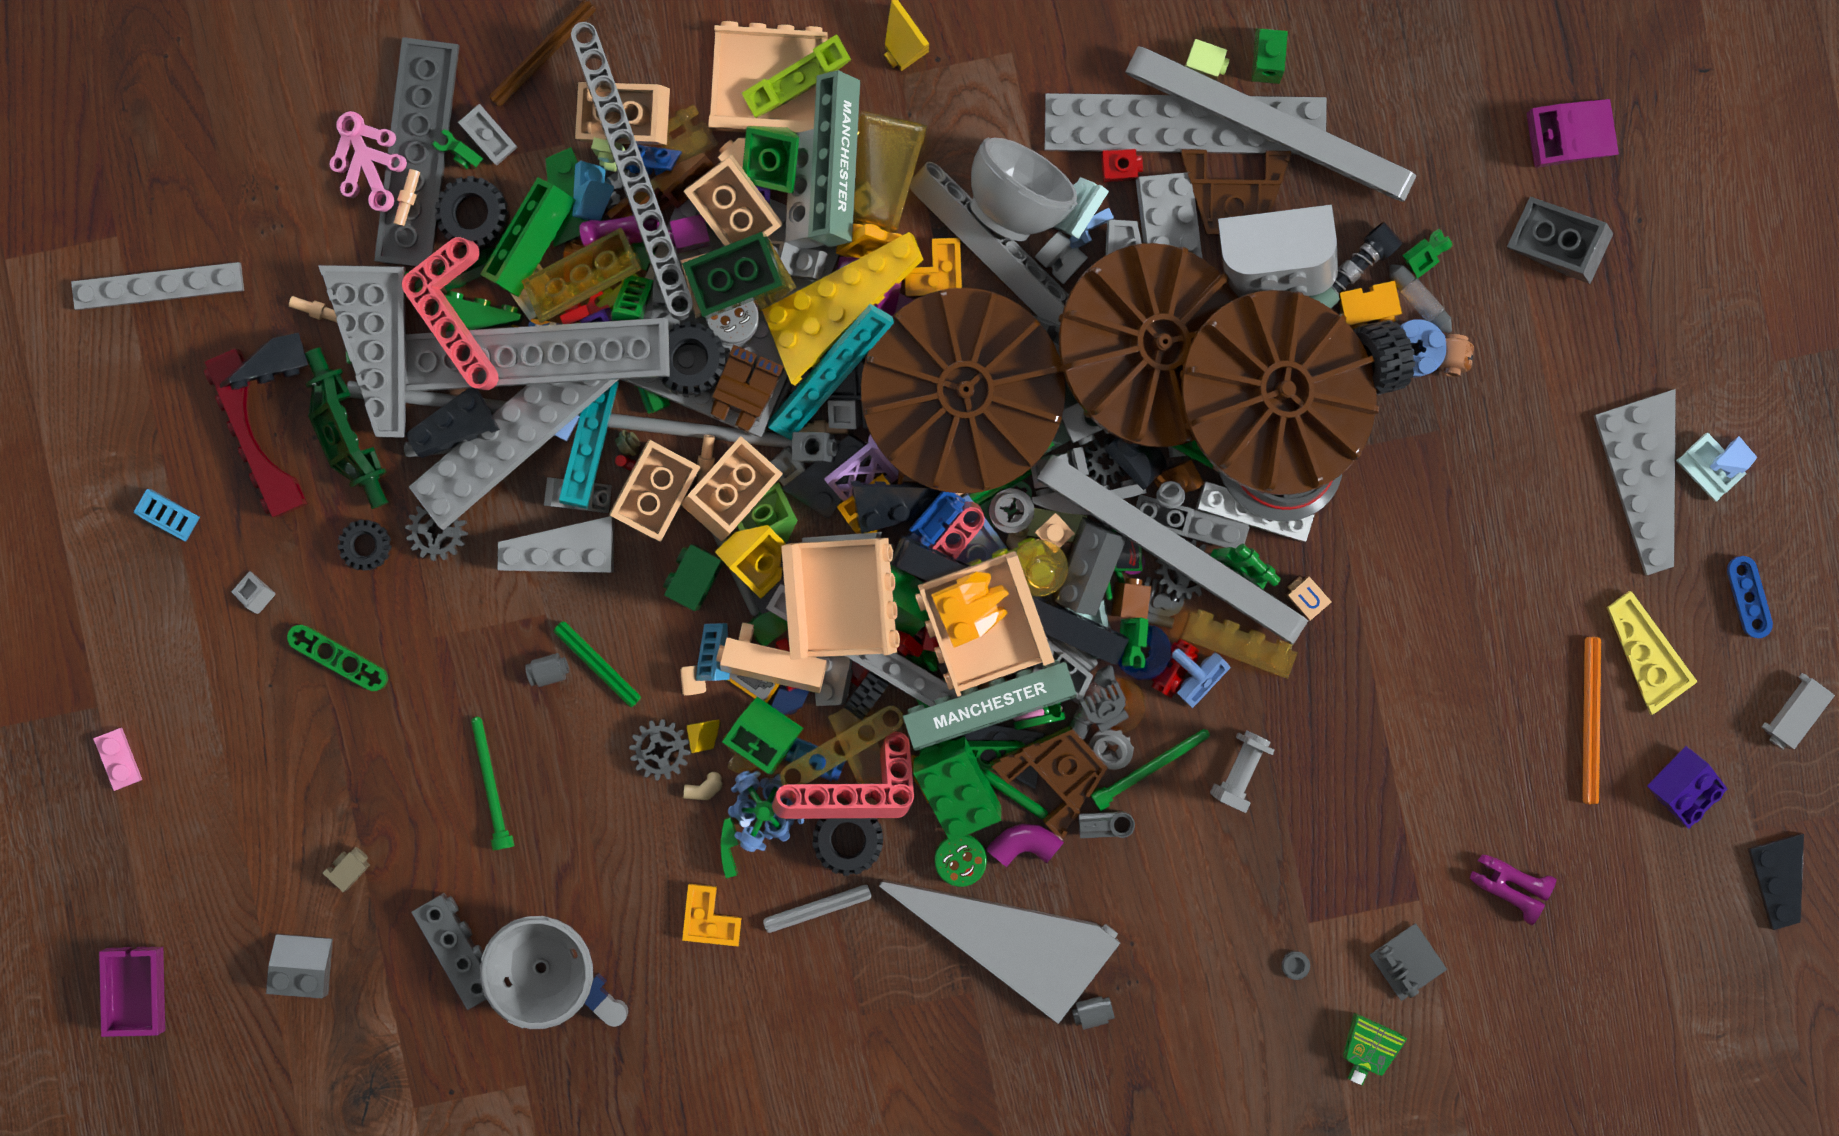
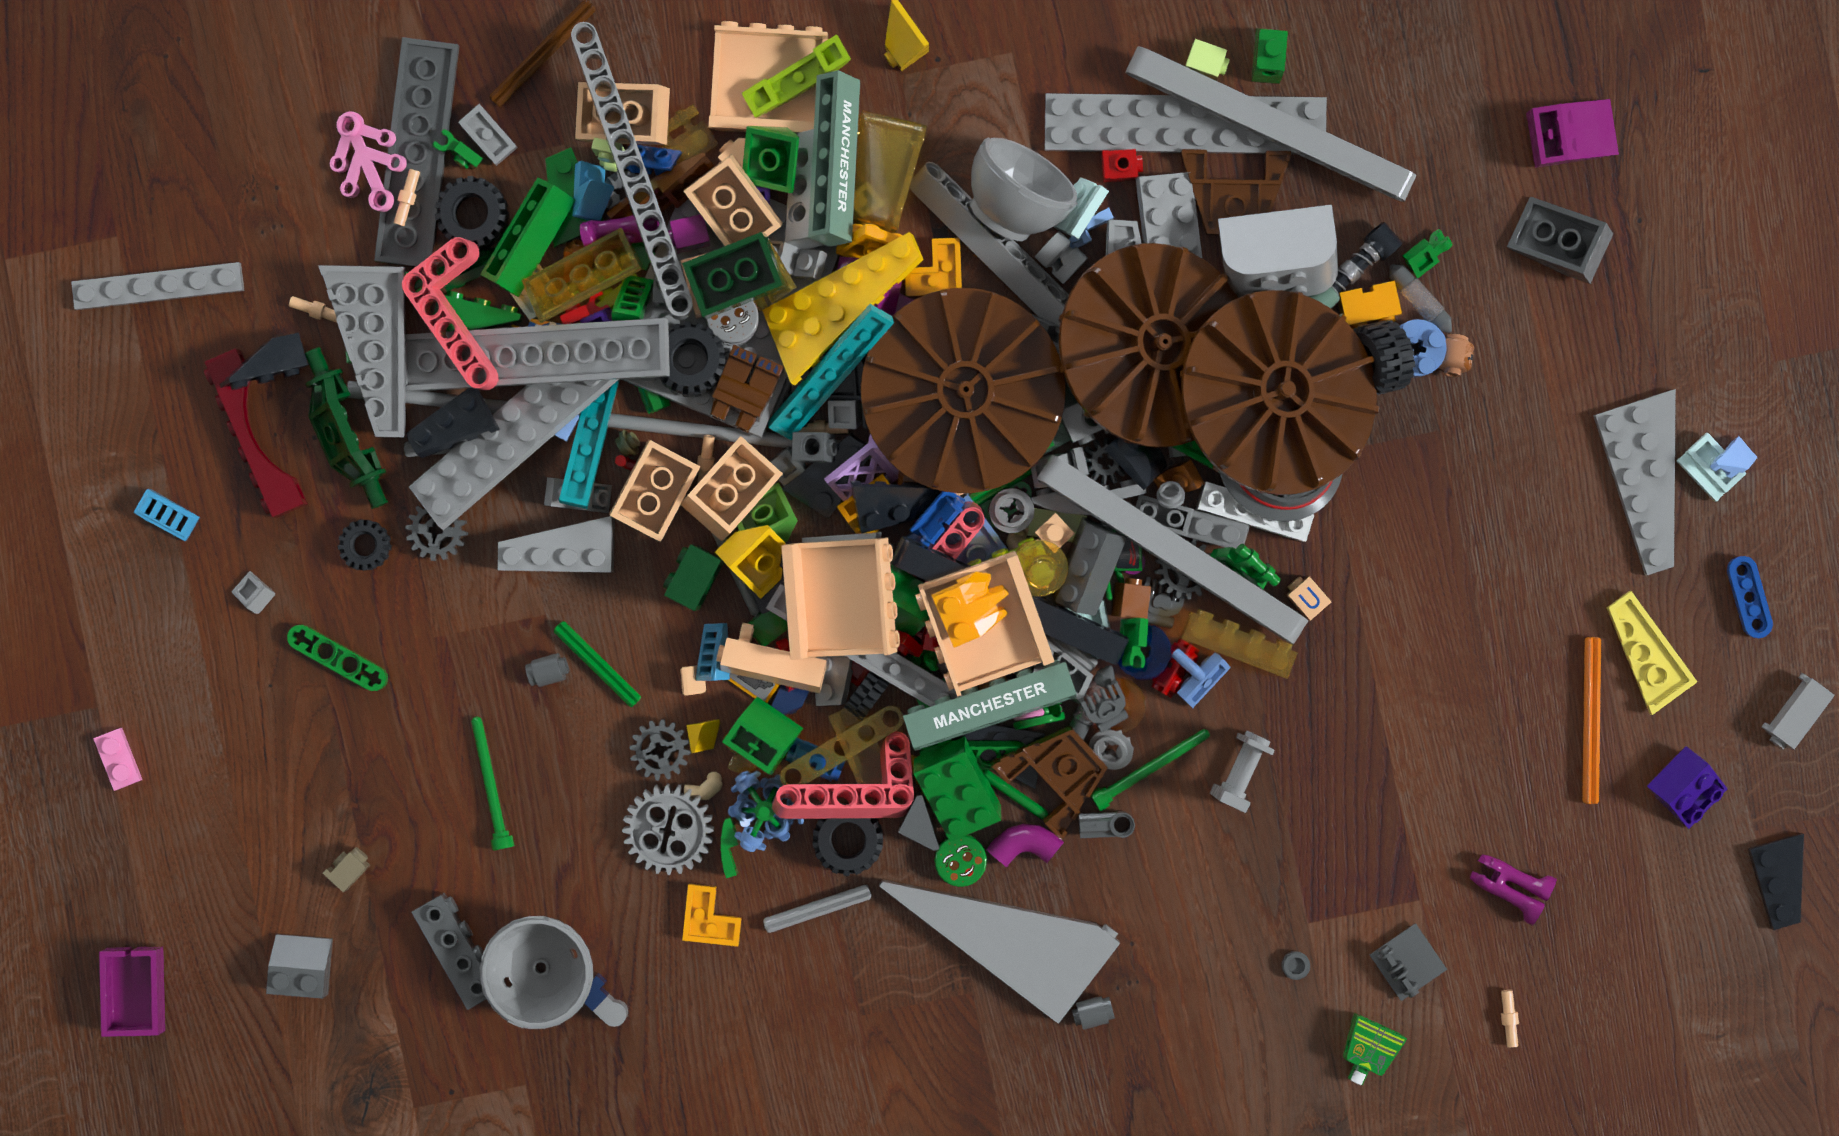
none -> light grey gear [622,783,714,875]
none -> dark grey slope [898,791,939,851]
none -> light nougat bar [1501,990,1519,1047]

